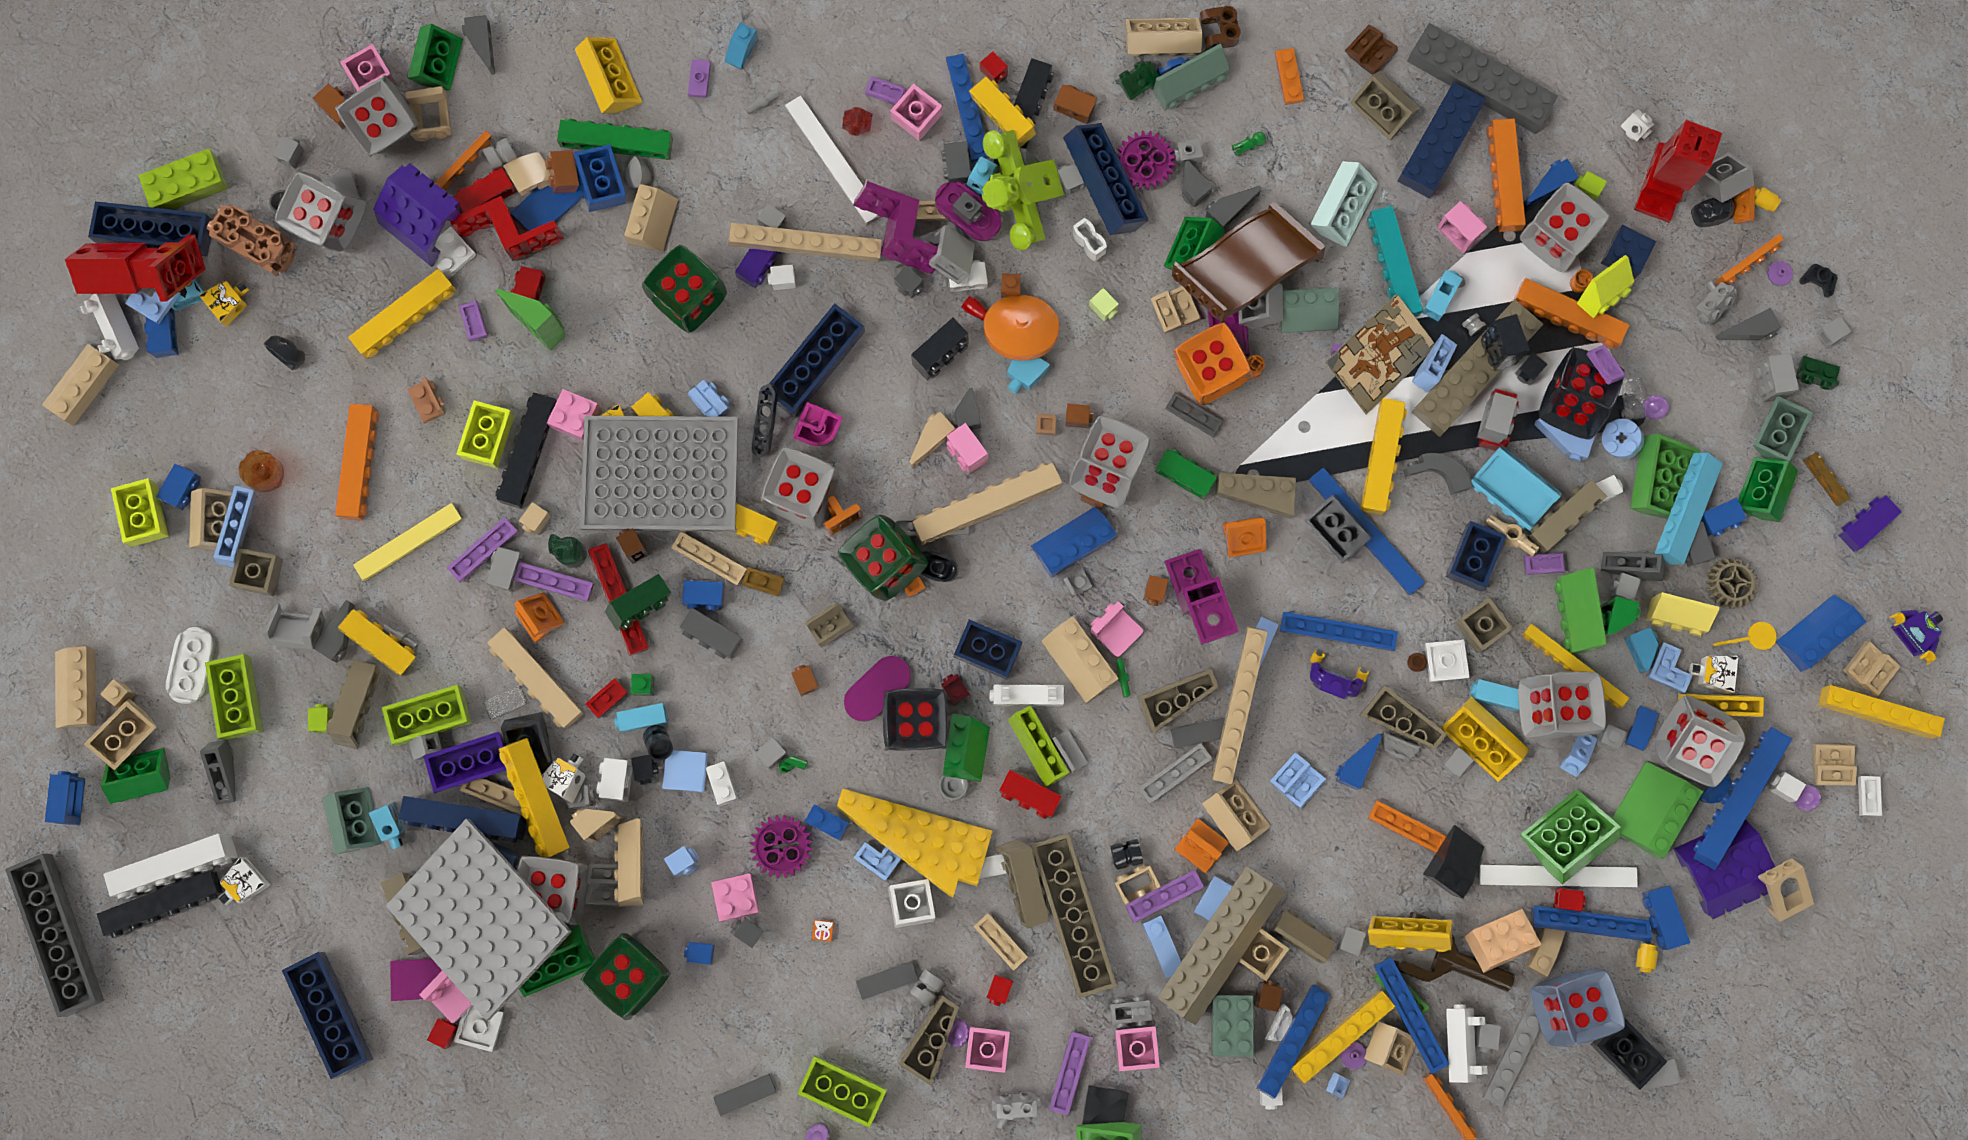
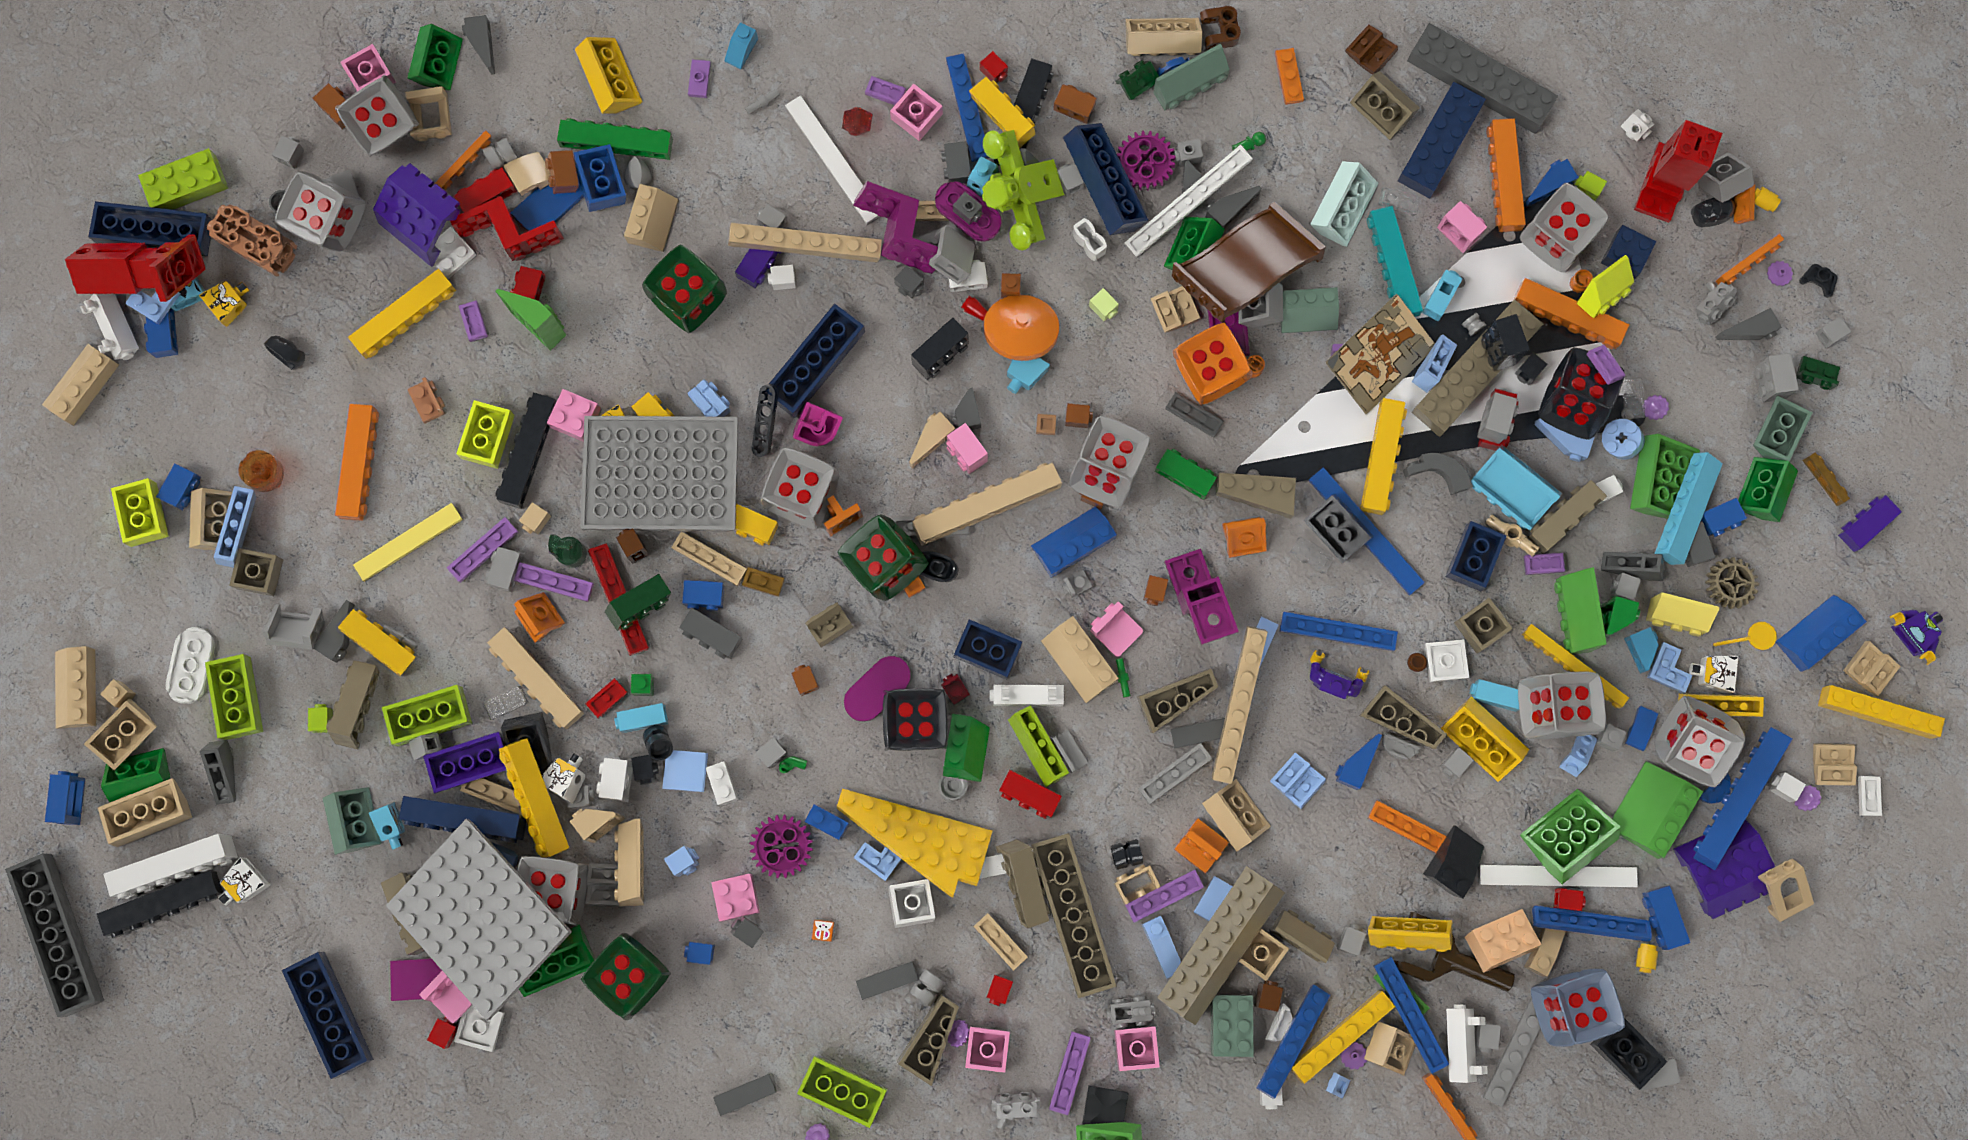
none -> tan slope [98,778,192,847]
none -> white tile [1125,145,1253,257]

